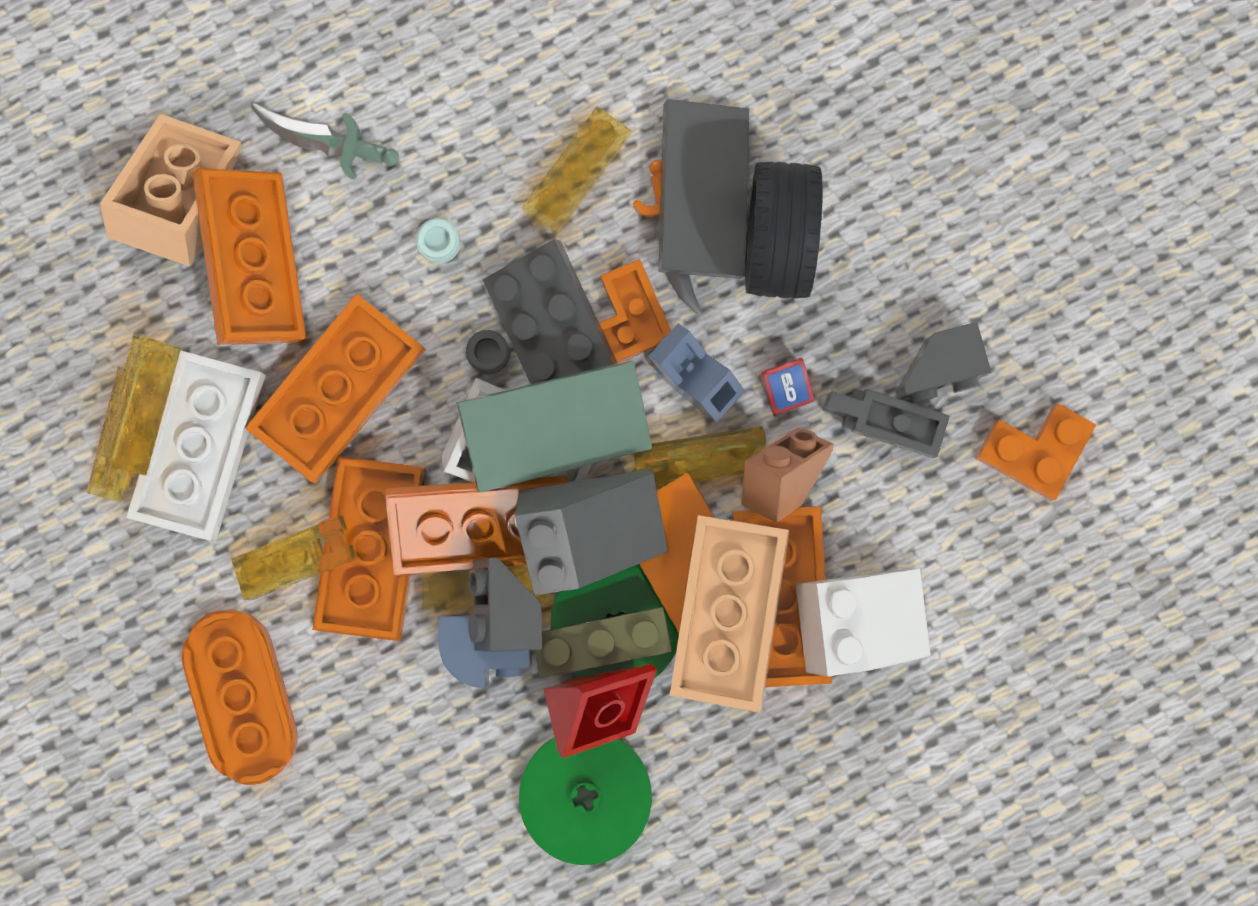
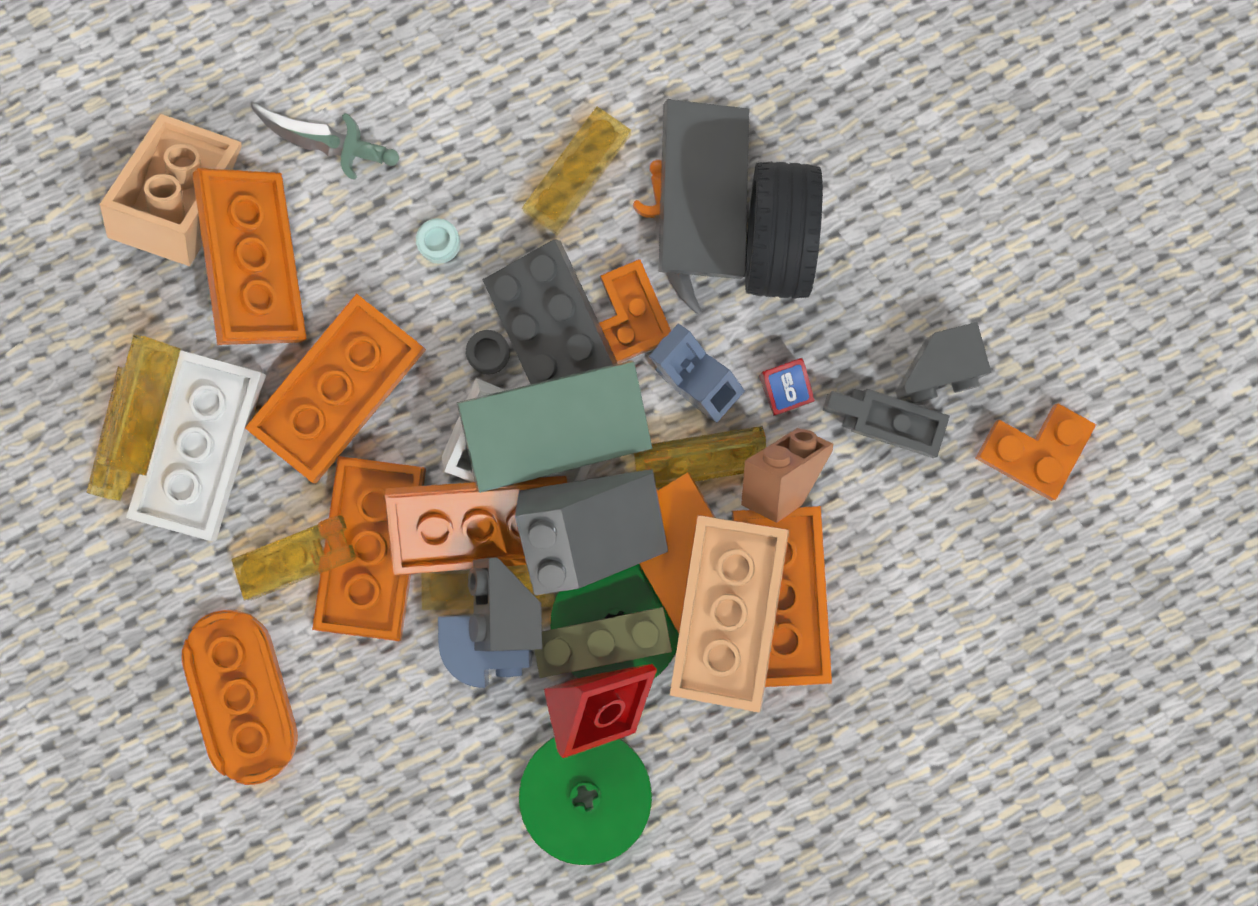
white slope [796,569,931,676] -> none

